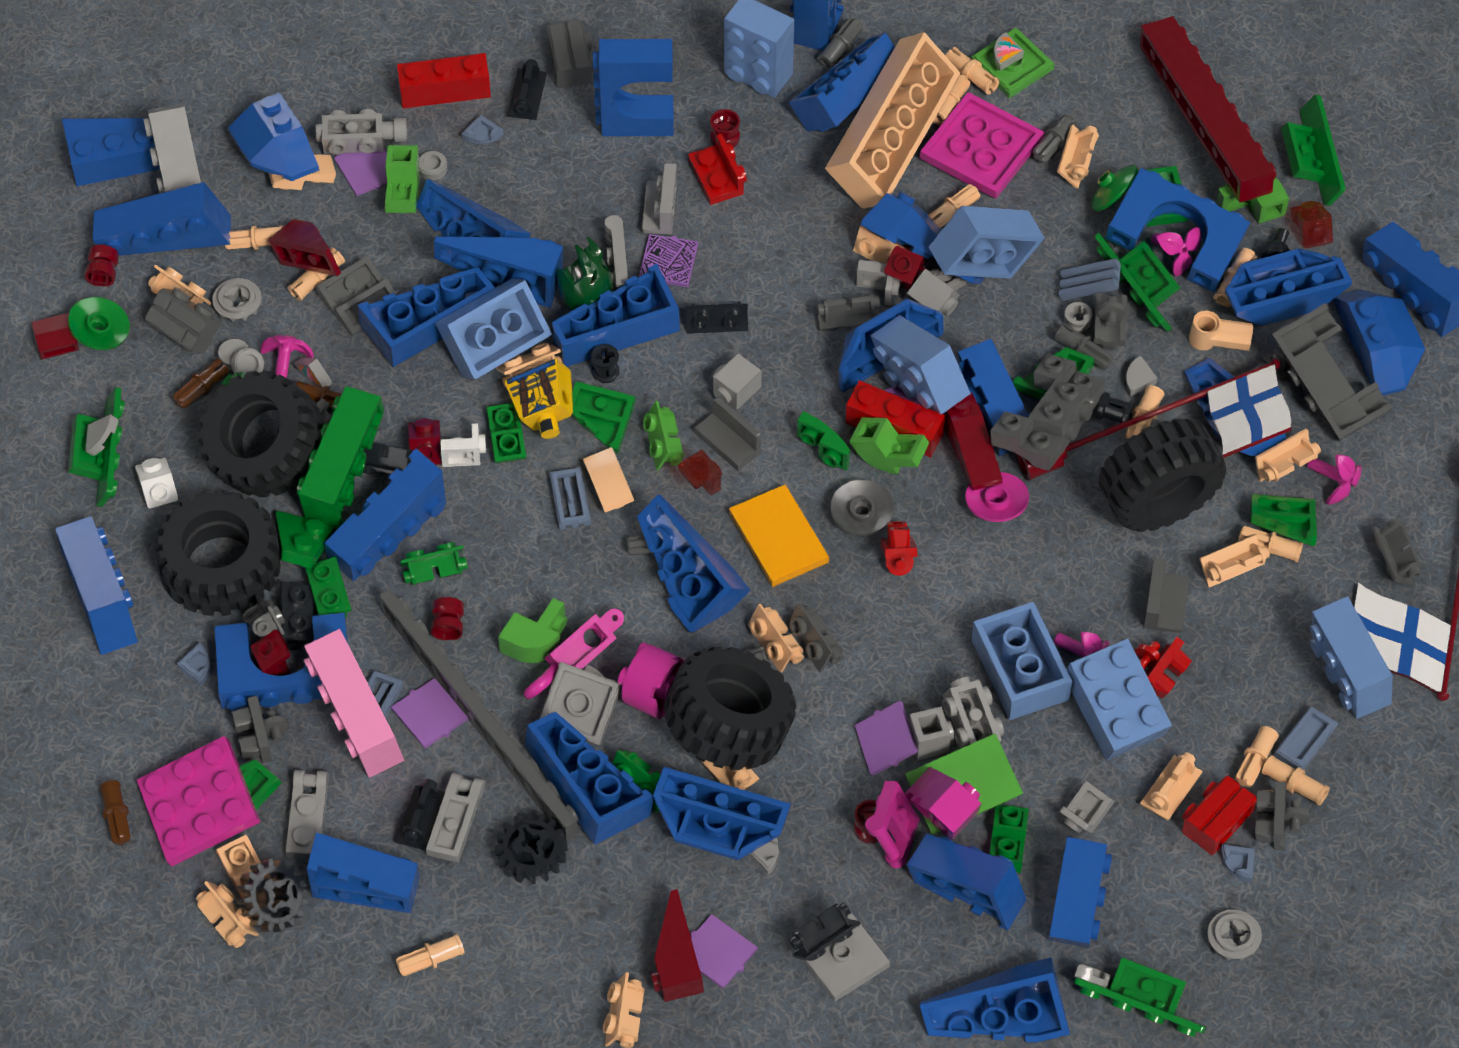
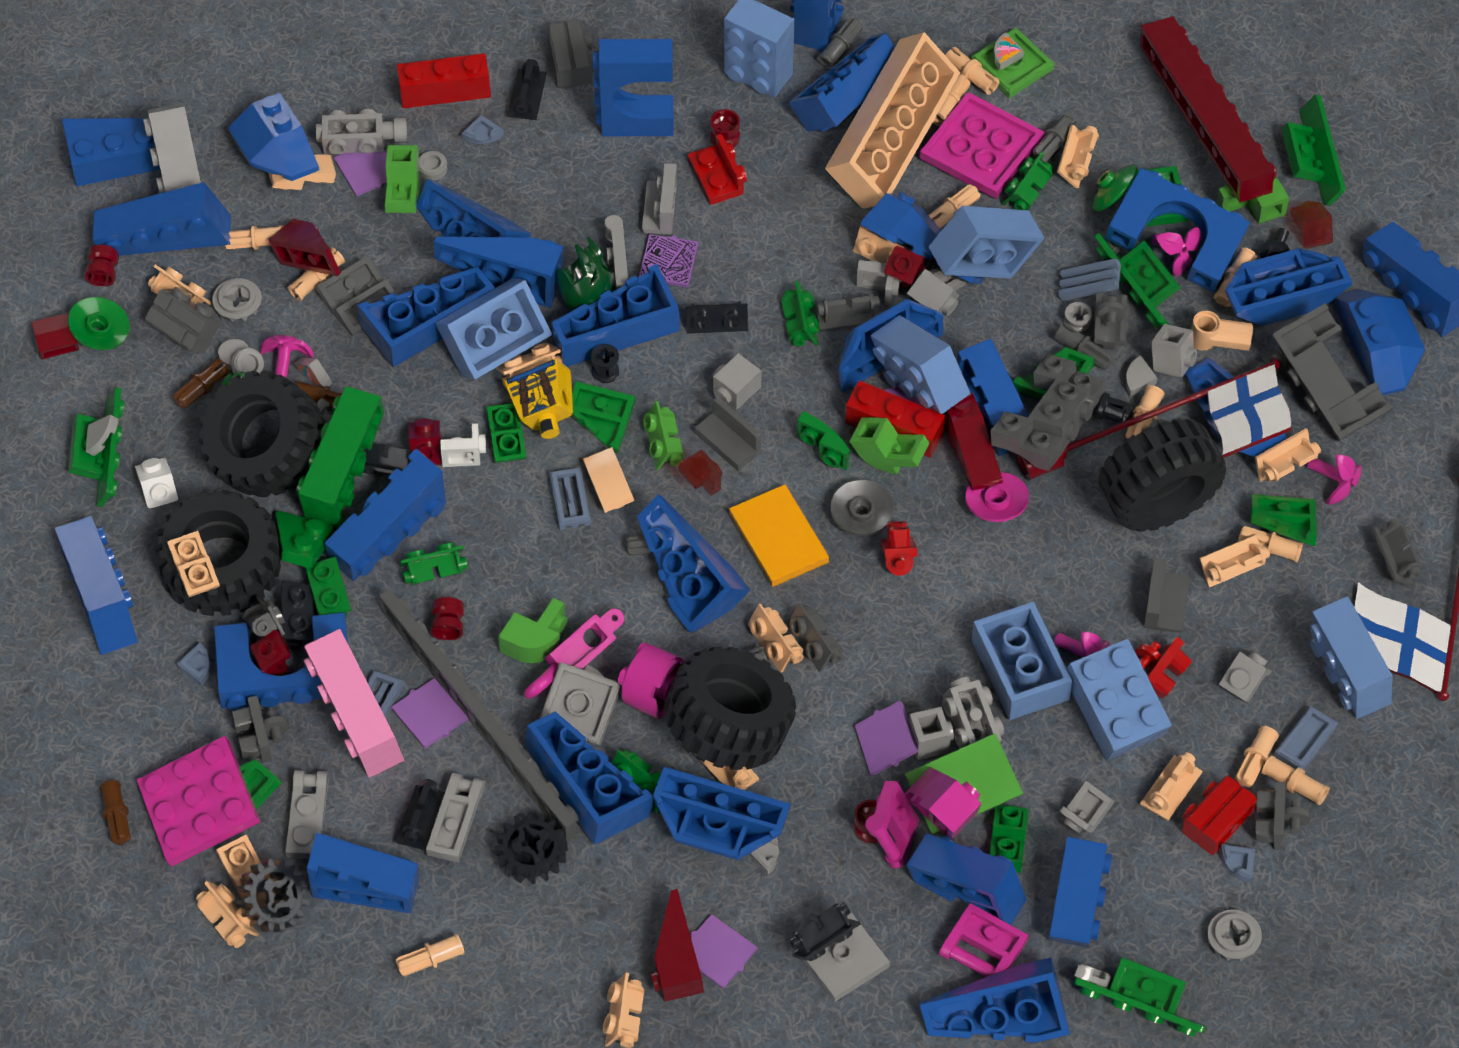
none -> light nougat slope [167,531,220,597]
none -> green hinge [781,280,820,347]
none -> dark pink plate [939,903,1029,977]
none -> green hinge [1001,151,1053,210]
none -> light grey brick [1152,324,1197,378]
none -> light grey bracket [1219,650,1272,702]

